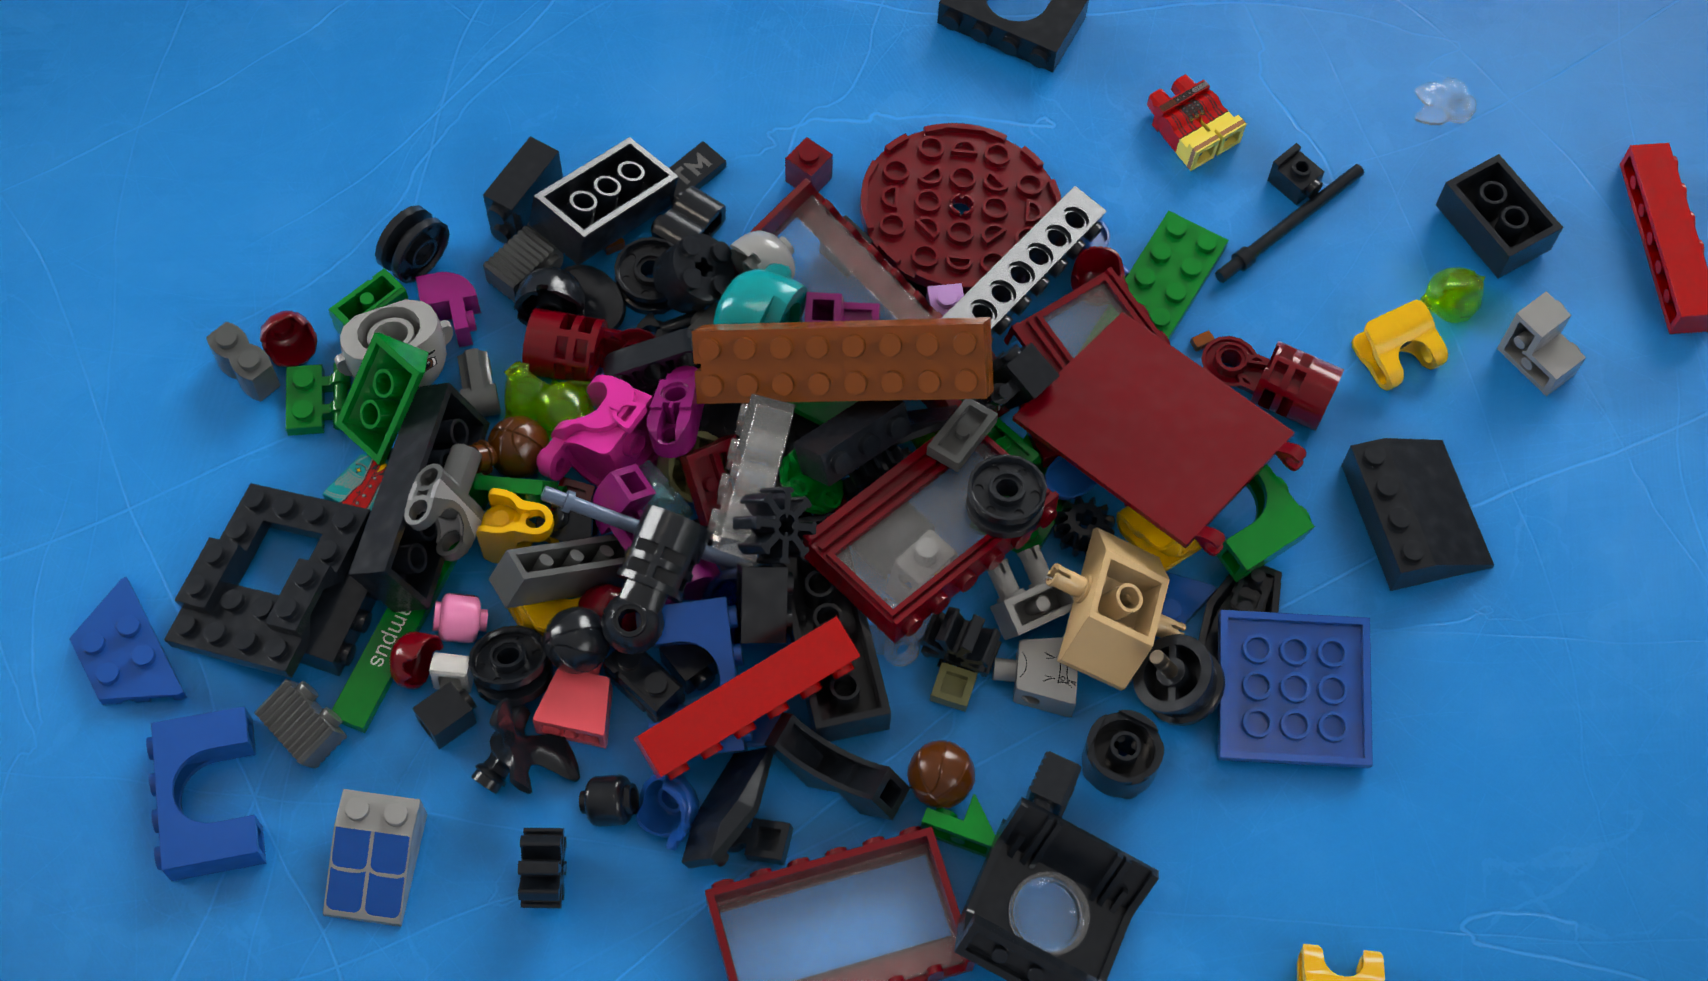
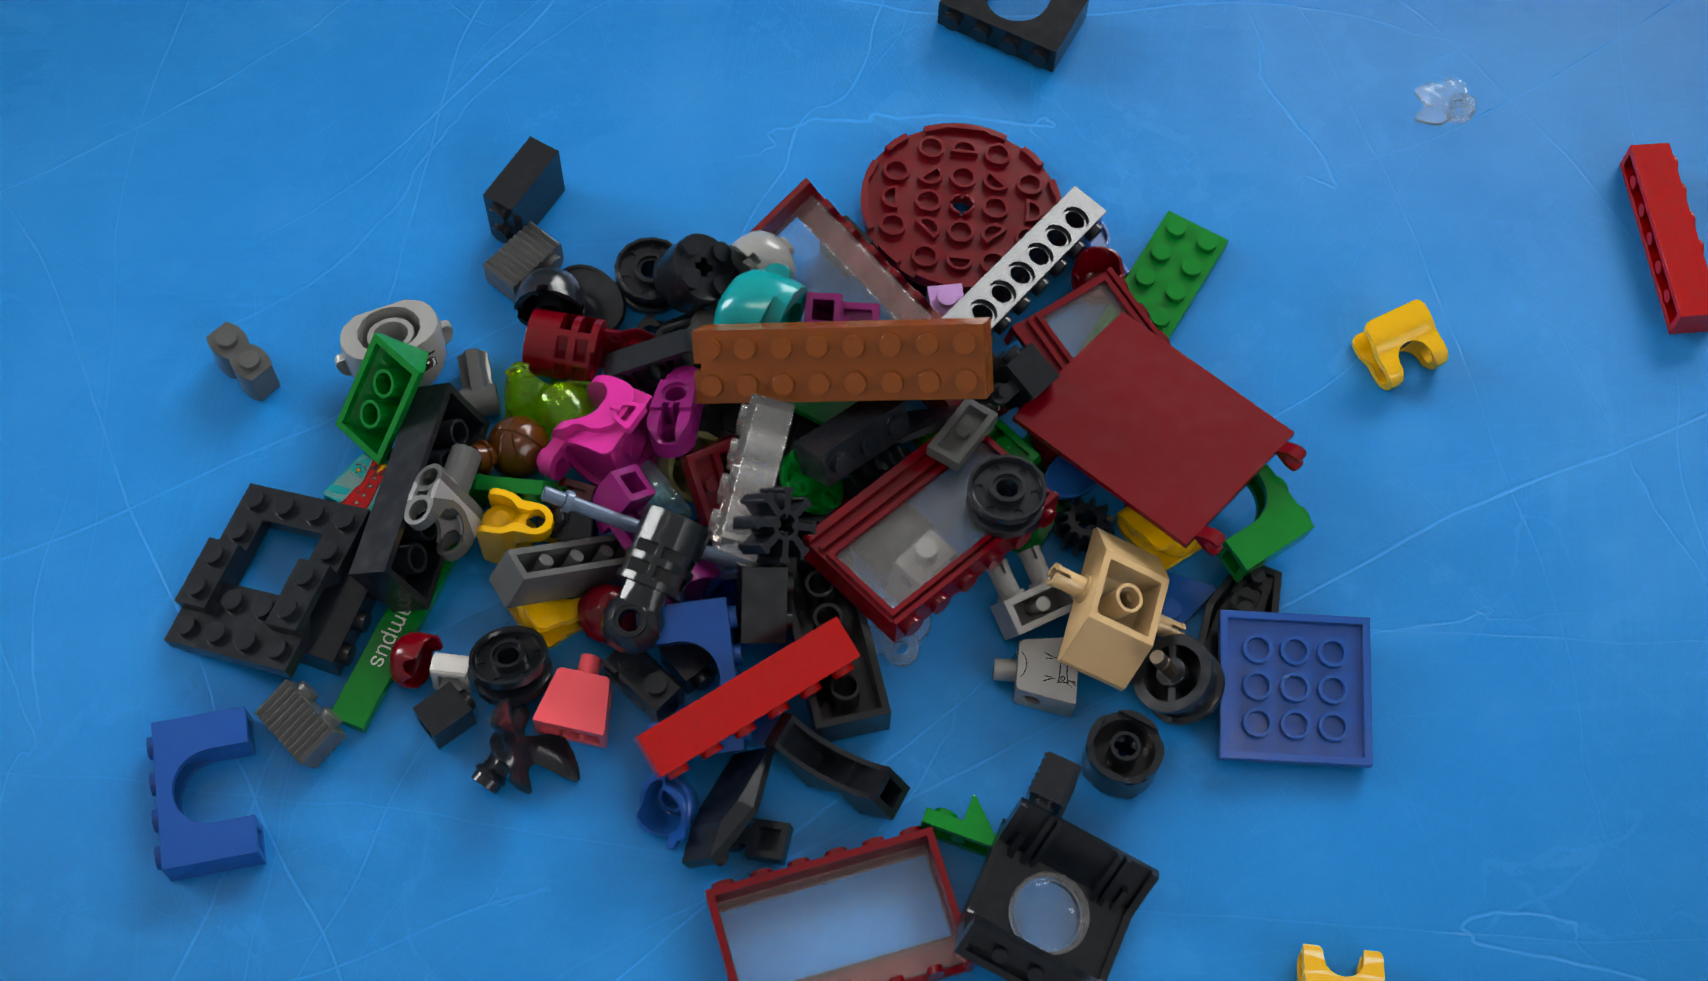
blue wing [69,577,187,705] -> none
dark red hair [260,310,318,367] -> none
green plate [286,363,351,436] -> none
slope [323,789,427,927] -> none
green brick [328,268,408,334] -> none
black wheel [375,205,450,283] -> none
magenta brick [416,272,481,348] -> none
bright pink head [433,593,488,643] -> none
black gear [518,828,567,909] -> none
black brick [529,137,679,265] -> none
black piece [543,607,610,674] -> none
black head [579,774,639,827] -> none
dark orange piece [604,237,625,255] -> none
black brick [651,186,726,244] -> none
black tile [669,141,726,200] -> none
dark red brick [785,137,833,192] -> none
reddish brown piece [907,740,975,809] -> none
black gear [920,607,1002,677] -> none
olive plate [930,662,978,712] -> none
hips [1147,74,1247,171] -> none
dark orange piece [1190,330,1215,352] -> none
dark red cylinder [1201,336,1344,431] -> none
black bar [1215,164,1364,283] -> none
black brick [1267,143,1324,205] -> none
black slope [1341,438,1494,591] -> none
clear neon green hat [1420,267,1485,323] -> none
black brick [1436,154,1563,279] -> none
light grey brick [1497,291,1586,397] -> none

